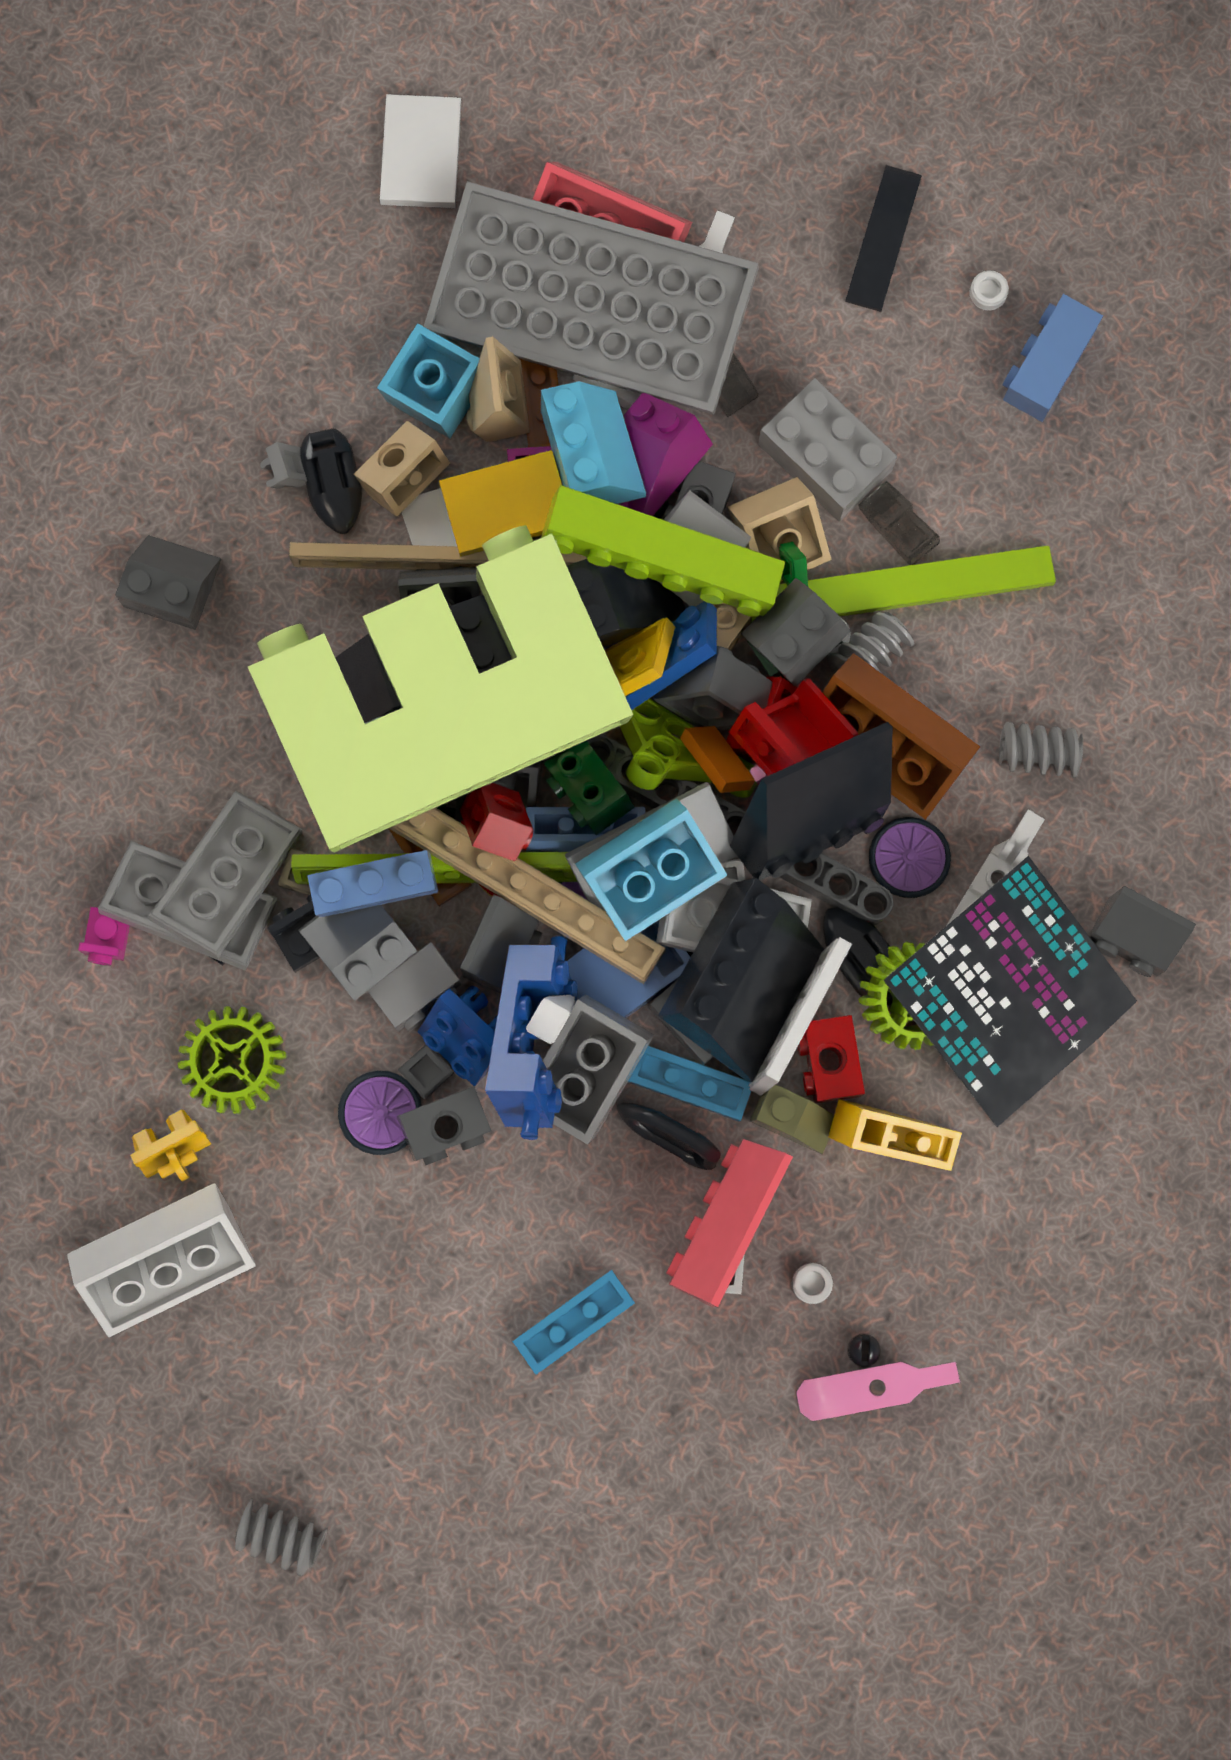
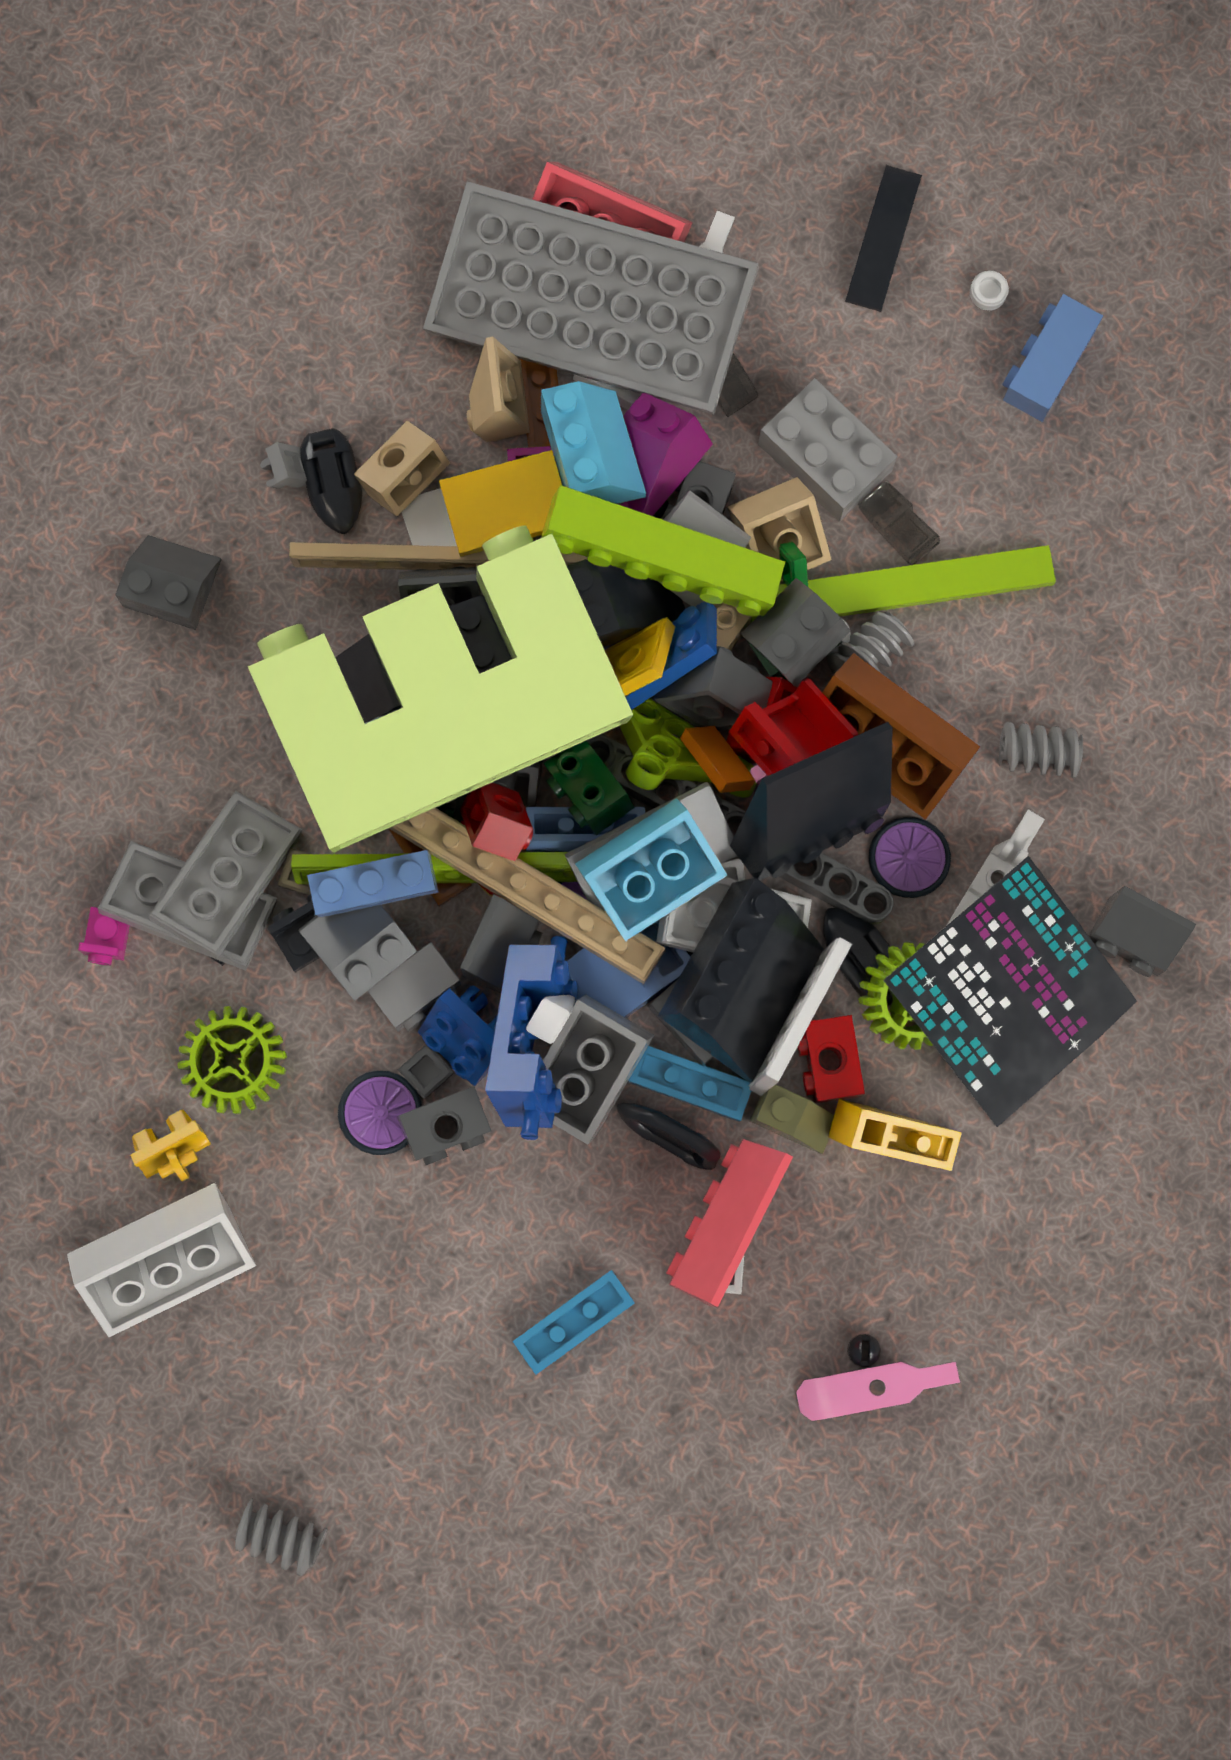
medium azure brick [377,323,480,438] -> none
white tile [380,94,461,208] -> none
white tile [792,1263,833,1304] -> none

